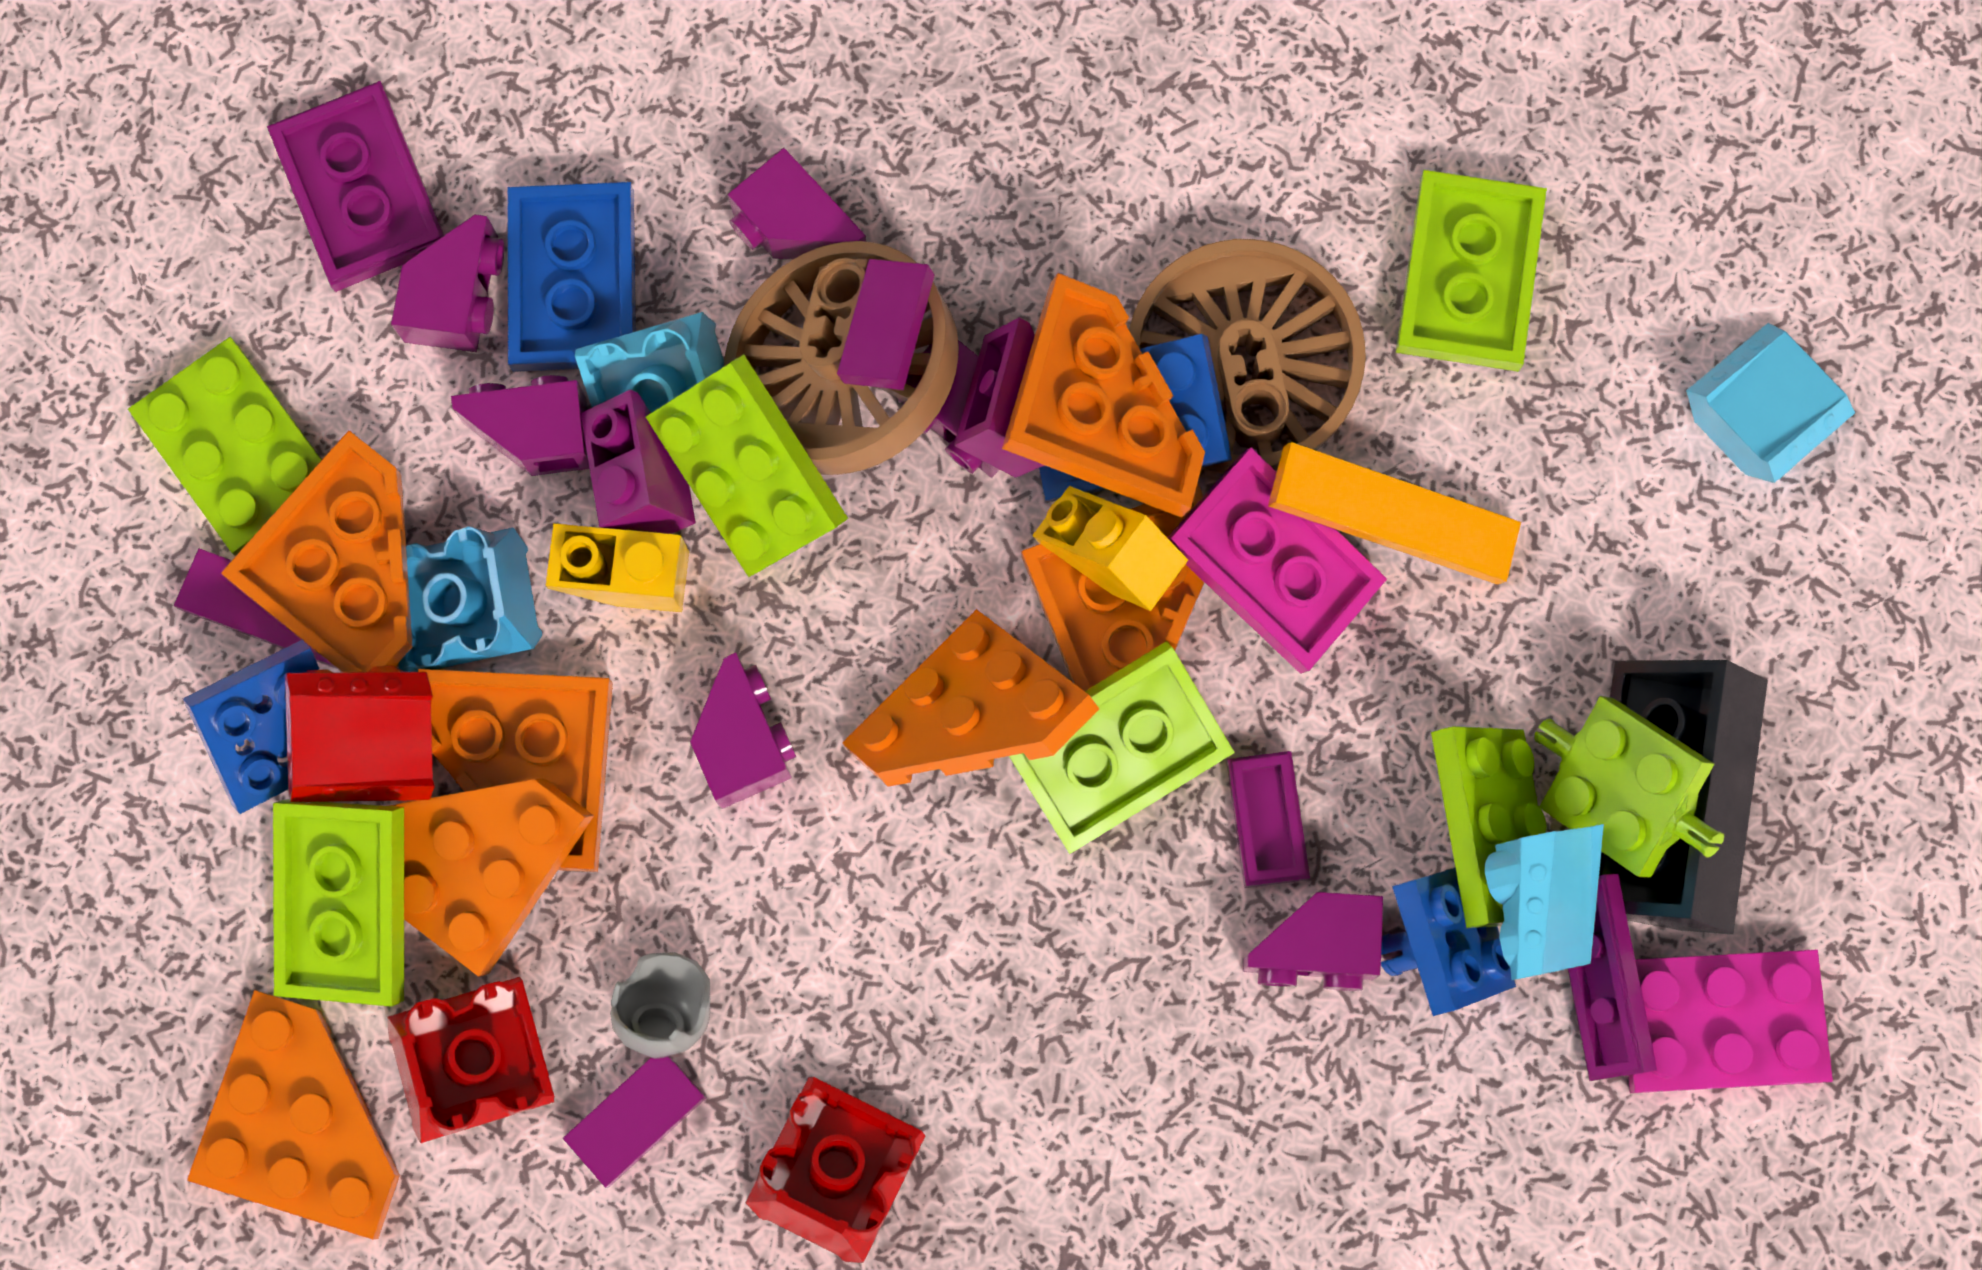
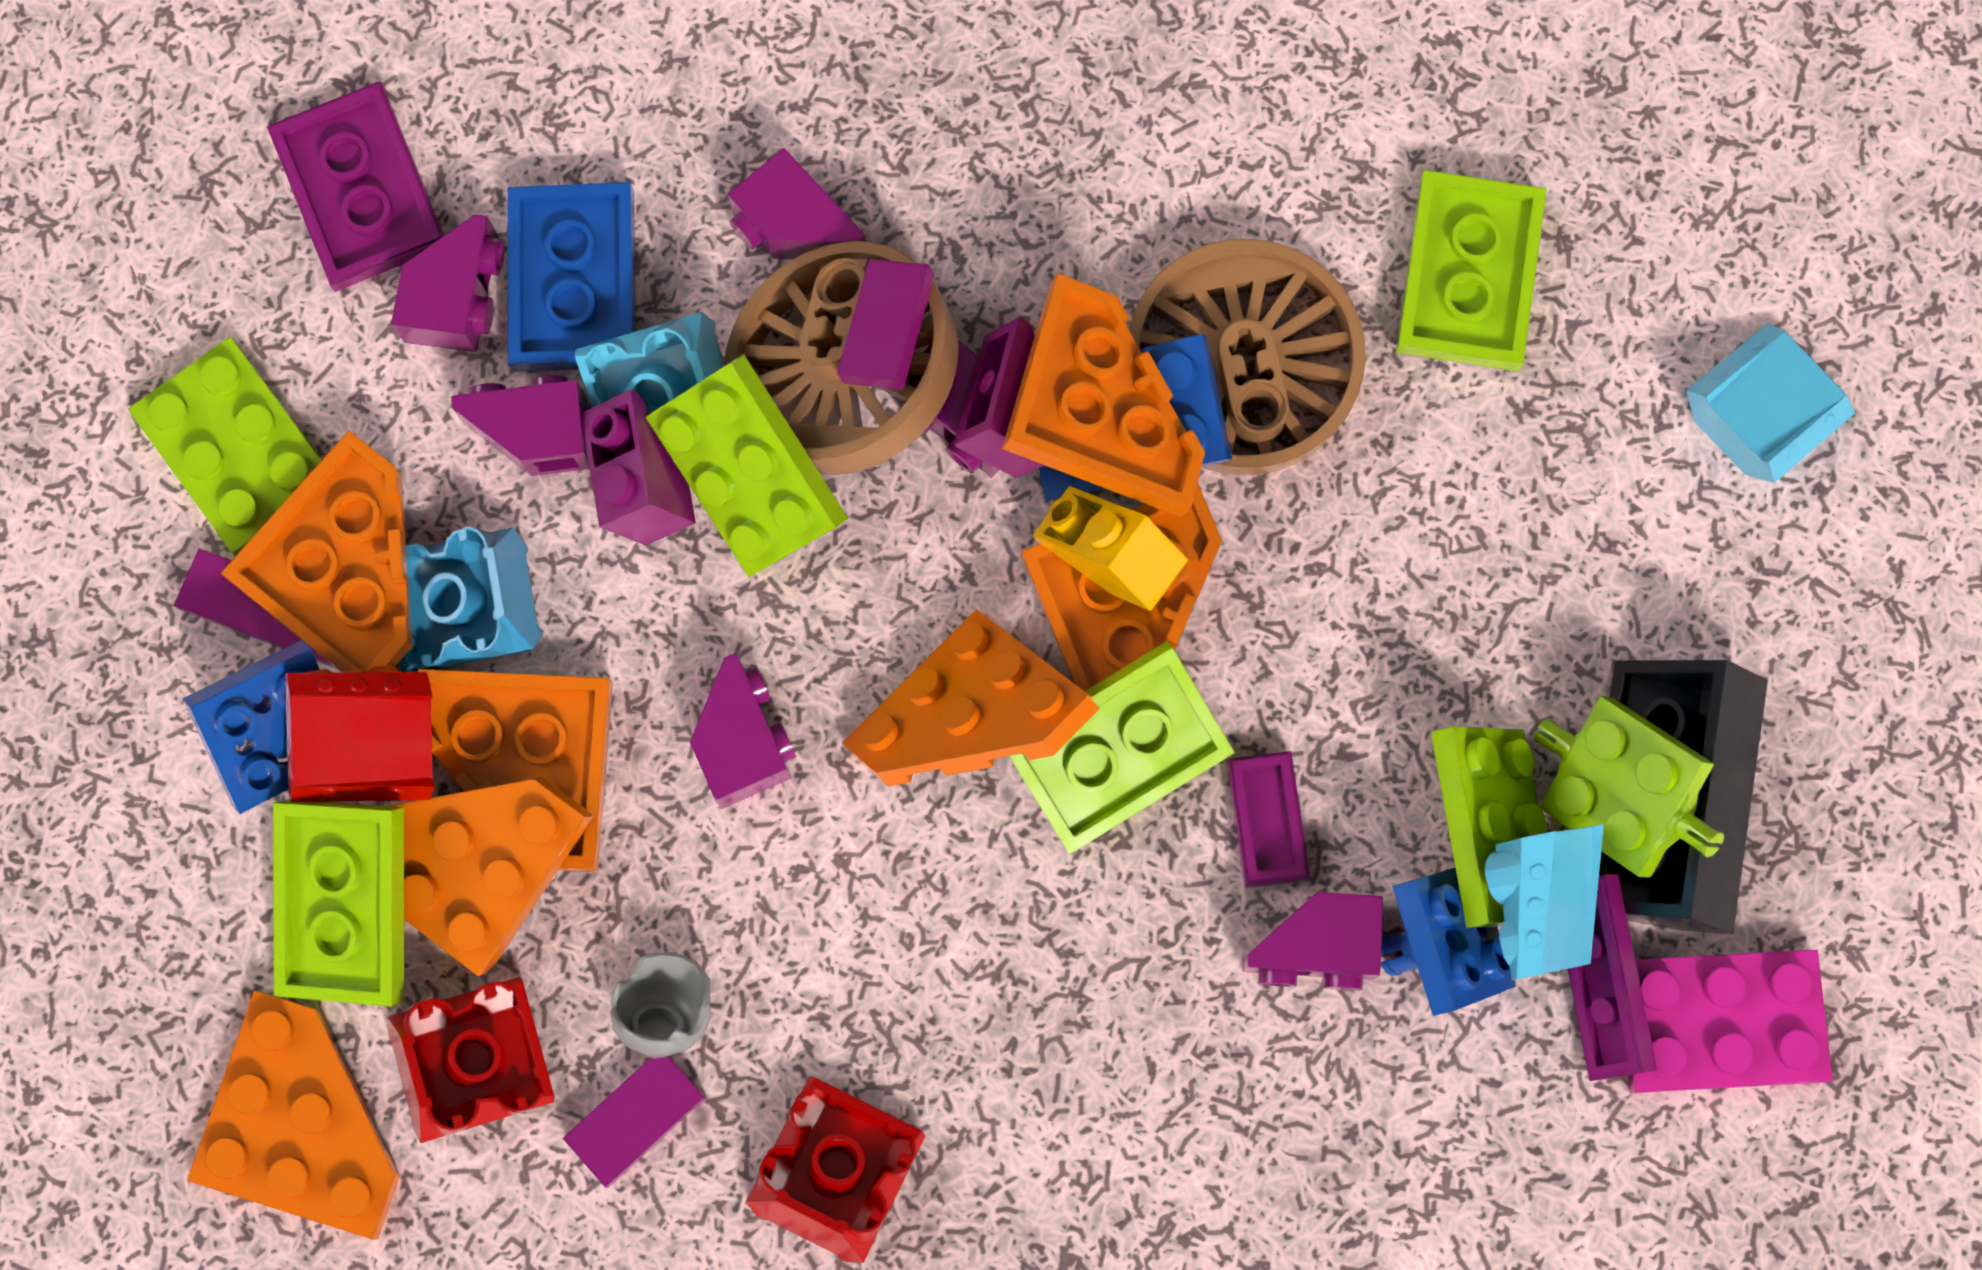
yellow slope [545,523,690,613] -> none
dark pink plate [1167,448,1387,674] -> none
light orange tile [1268,442,1521,585] -> none

